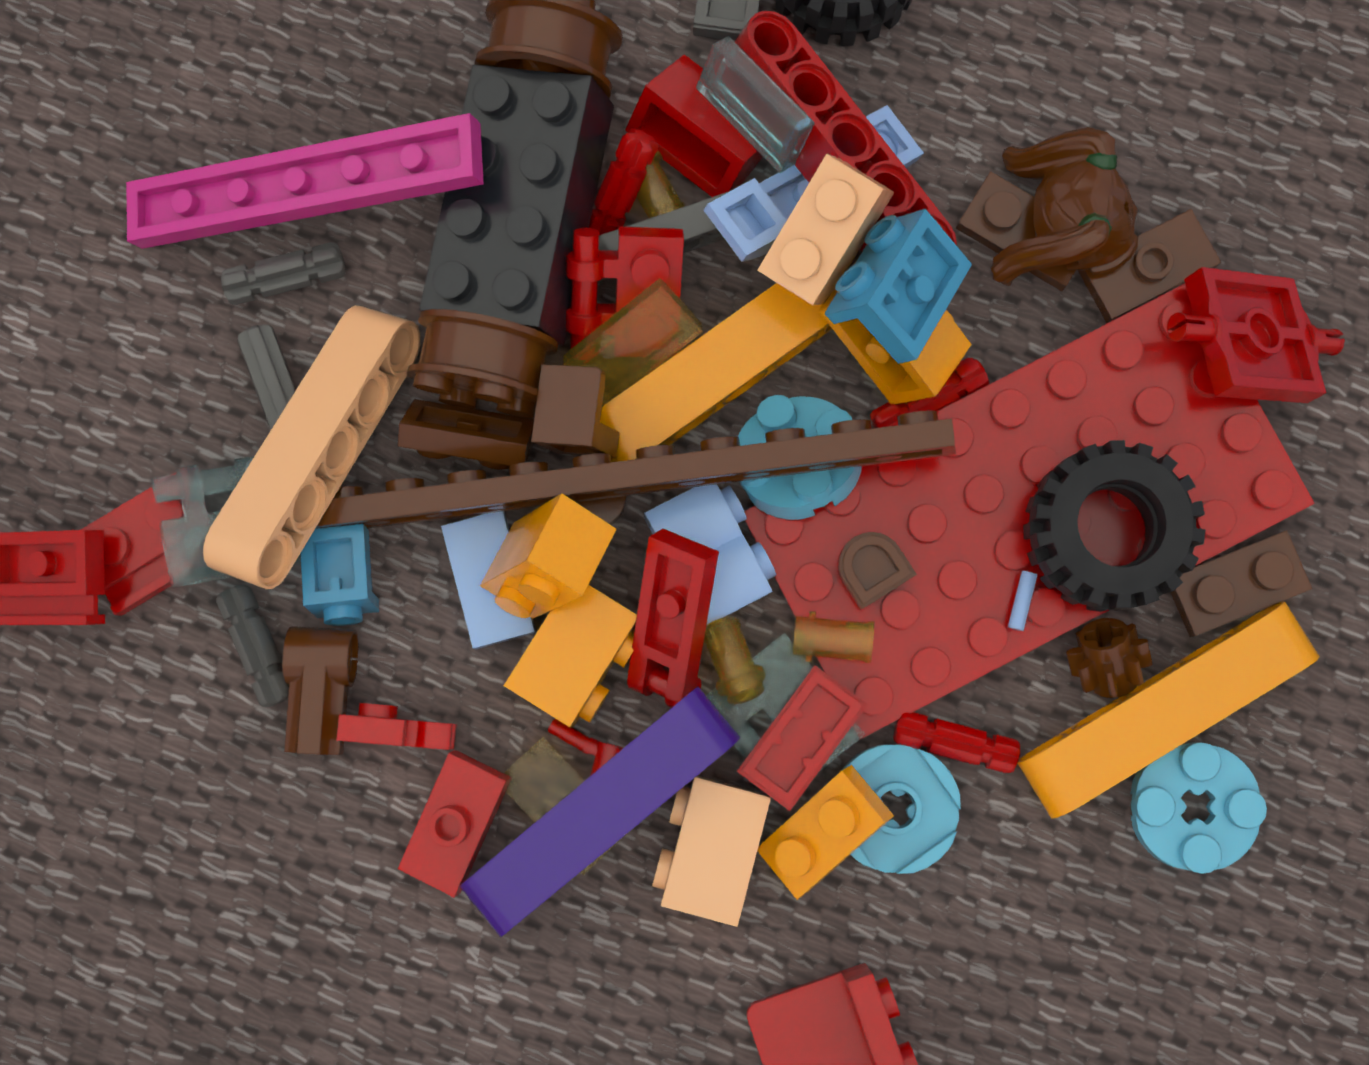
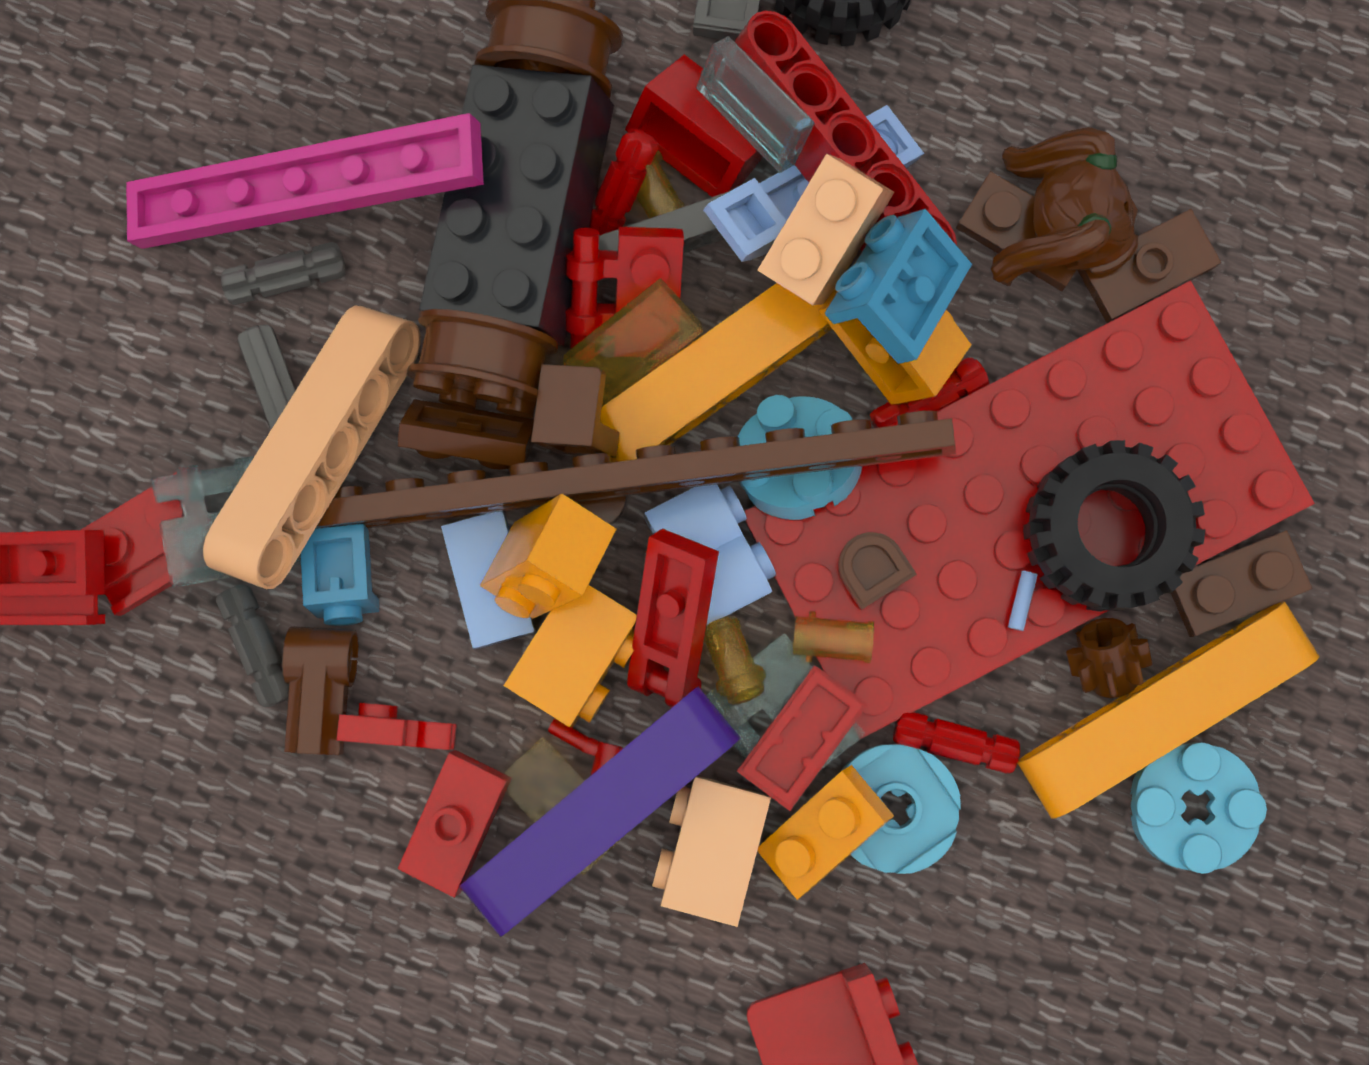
red plate [1167,267,1345,403] -> none

